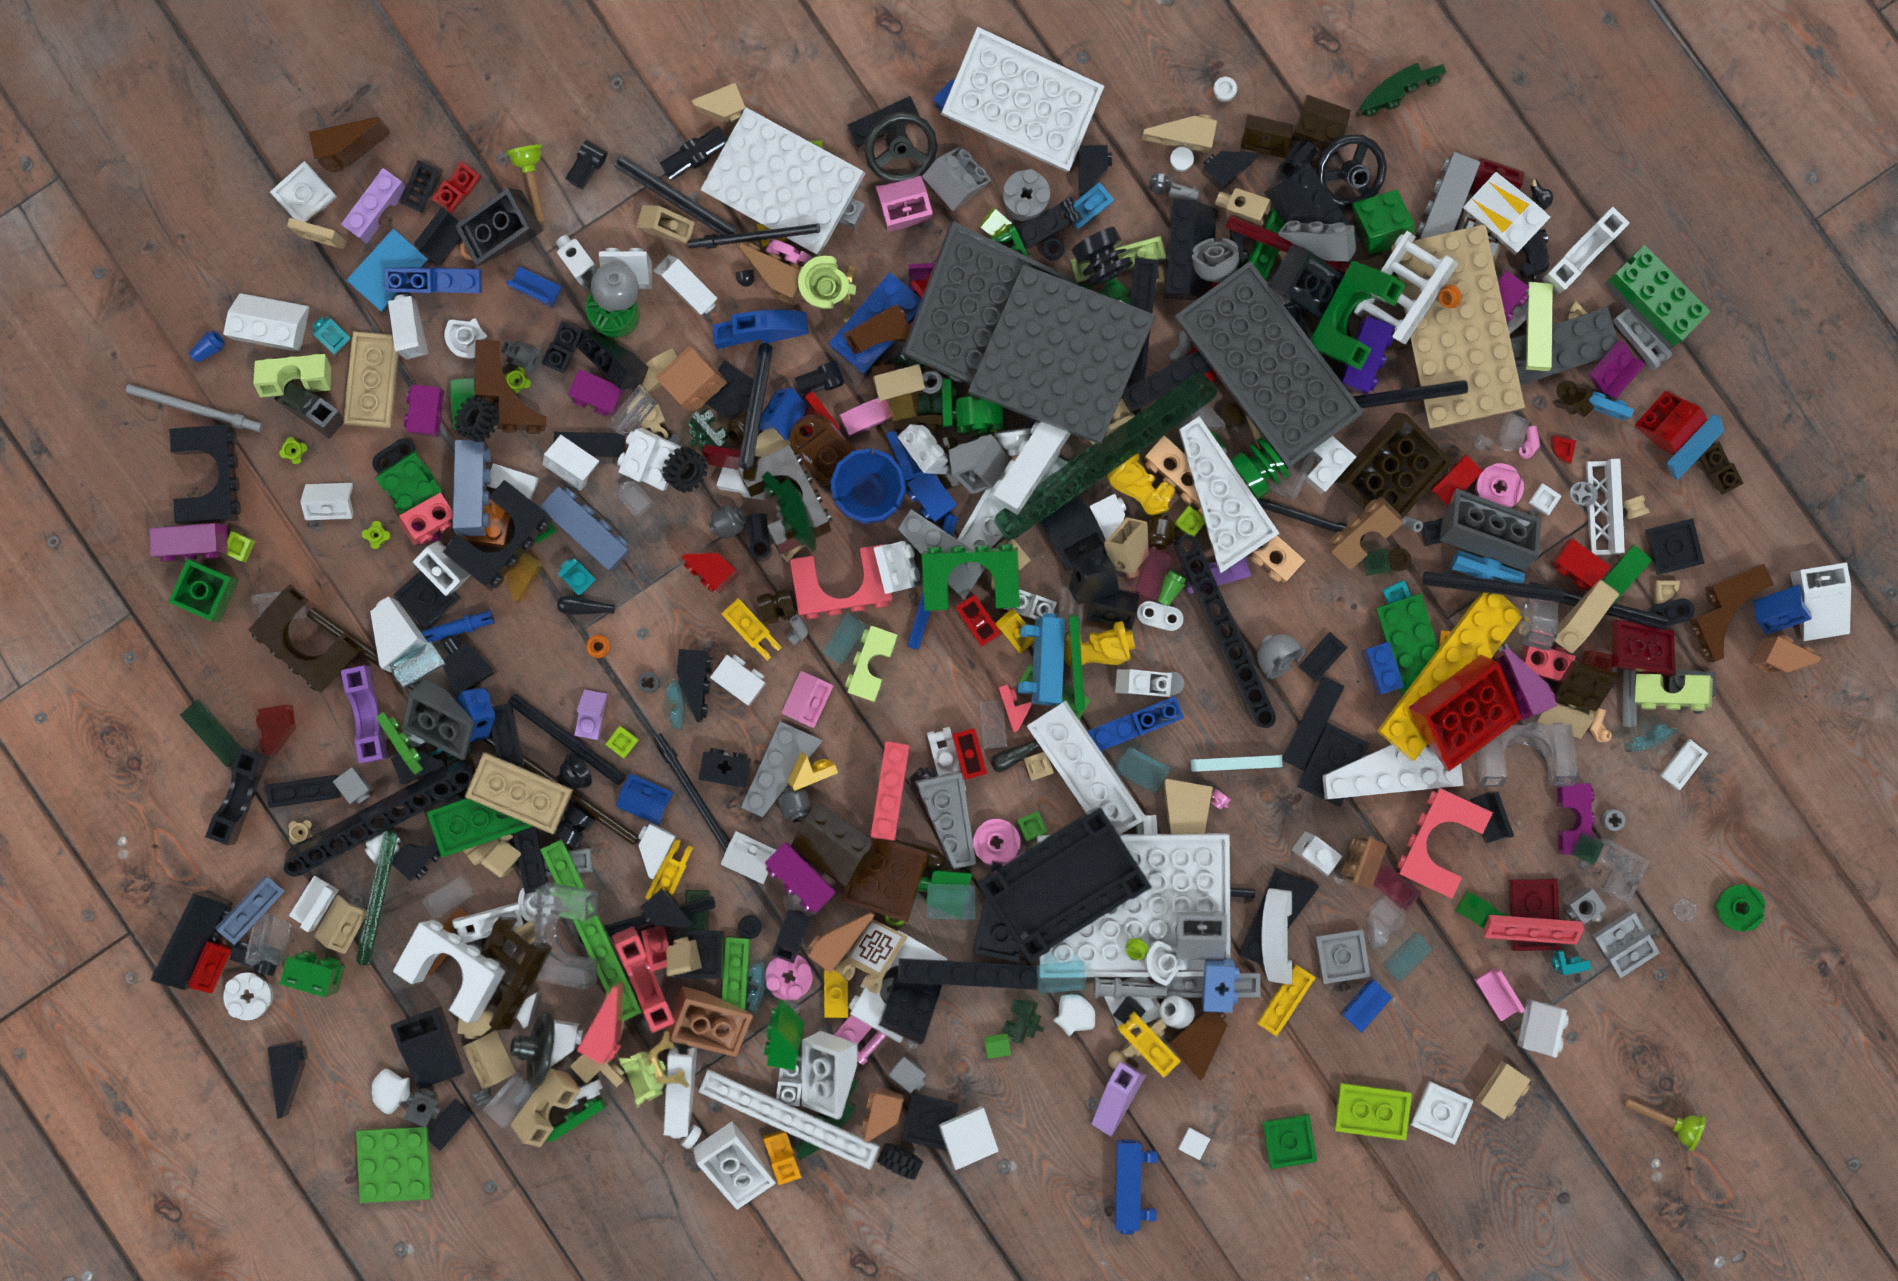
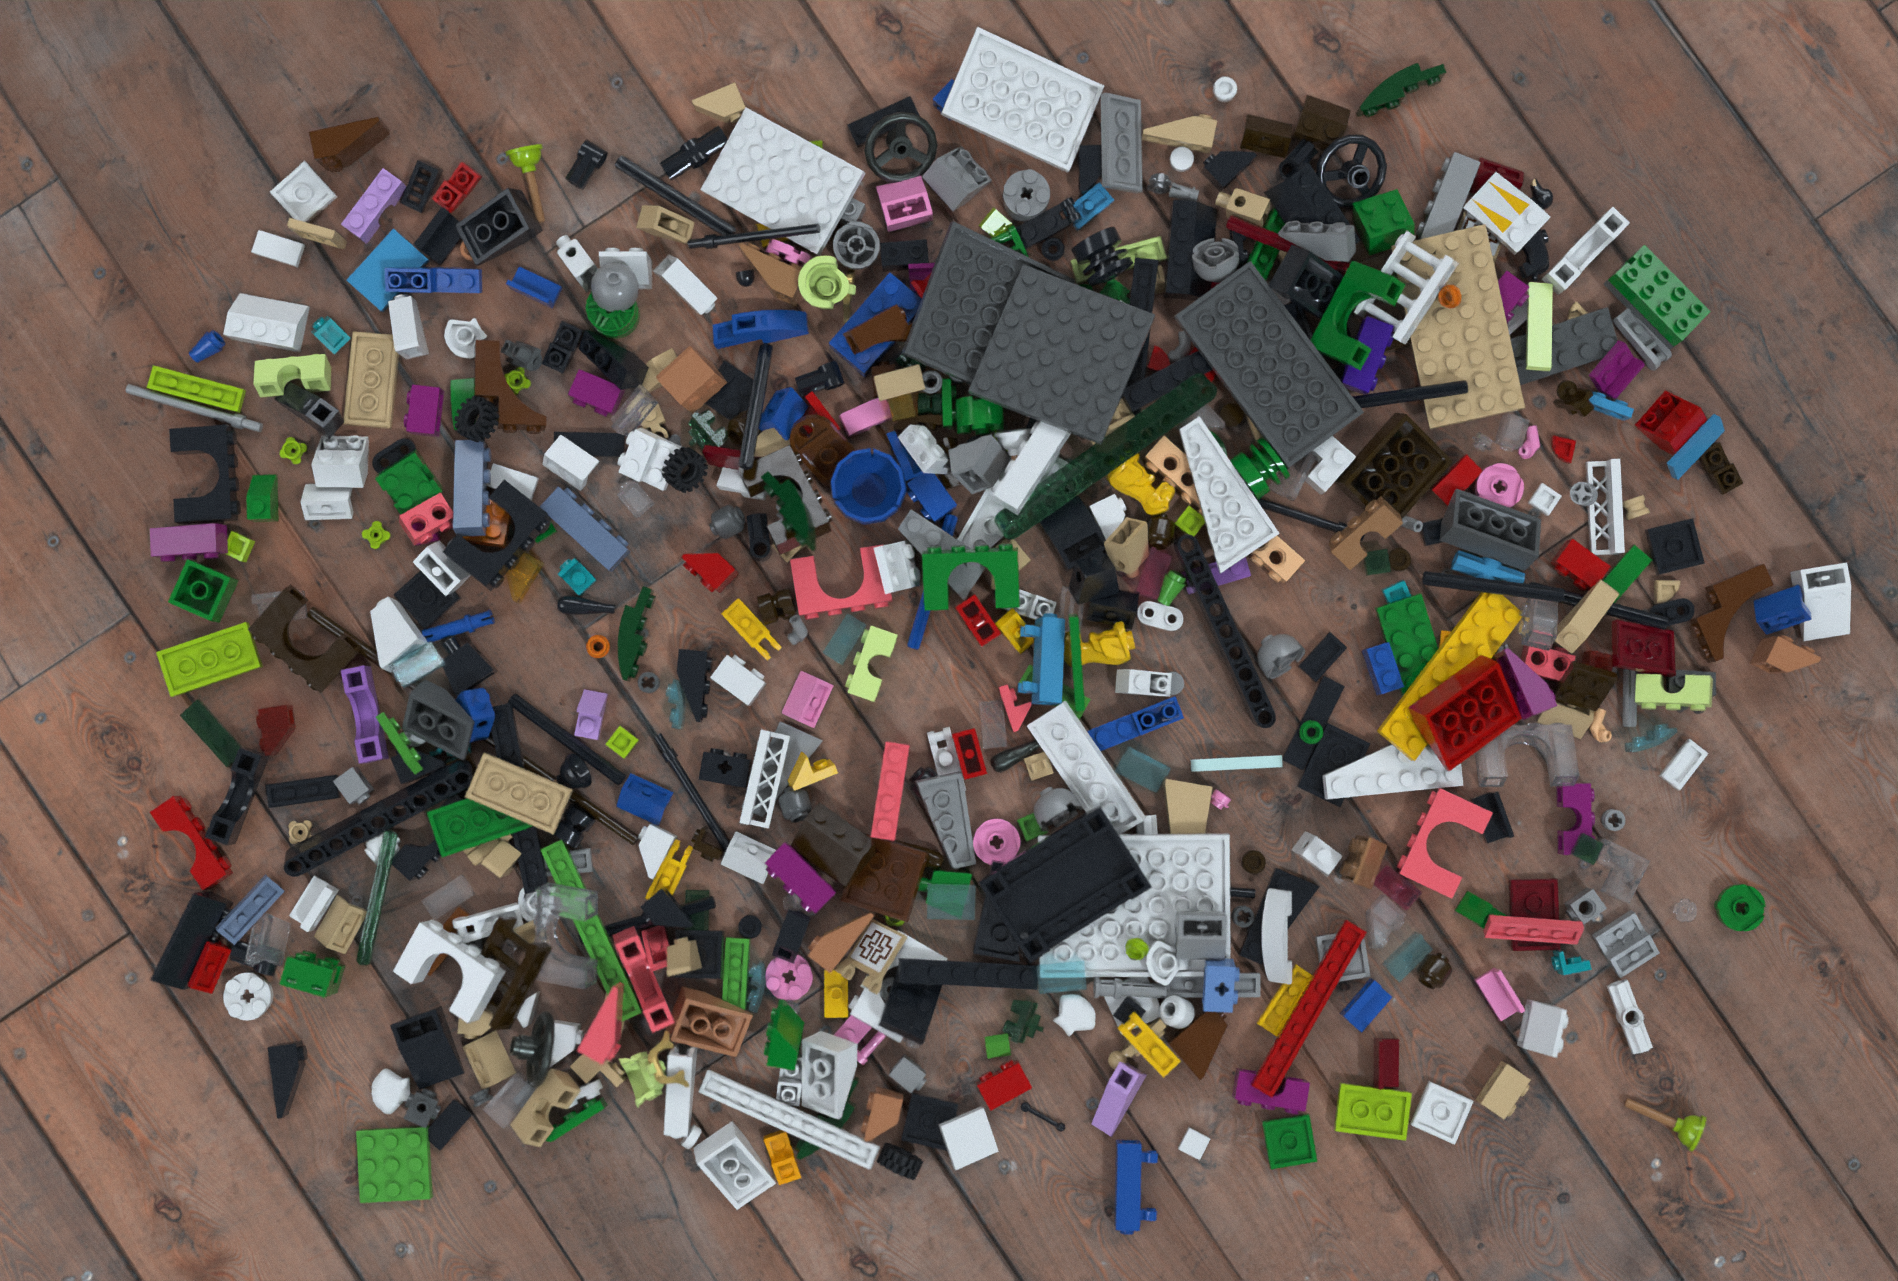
none -> lime plate [147,365,246,413]
none -> red arch [150,796,233,891]
none -> lime plate [156,622,263,697]
none -> green slope [246,474,279,522]
none -> white tile [251,230,305,267]
none -> white slope [311,435,369,488]
none -> dark green slope [618,586,656,682]
none -> dark brown bracket [691,826,724,862]
none -> white fence [739,730,790,829]
none -> light grey cylinder [833,222,880,269]
none -> black brick [880,239,929,272]
none -> red brick [976,1059,1032,1111]
none -> black hinge [1021,1102,1066,1132]
none -> light grey cylinder [1034,787,1082,831]
none -> light grey tile [1101,93,1142,193]
none -> red tile [1146,346,1170,372]
none -> dark grey bush [1231,905,1254,928]
none -> magenta arch [1232,1068,1310,1114]
none -> dark brown tile [1241,850,1266,874]
none -> red tile [1250,920,1367,1098]
none -> green plate [1299,720,1323,744]
none -> dark red panel [1373,1038,1399,1090]
none -> dark brown head [1416,953,1453,989]
none -> white piece [1607,979,1653,1054]

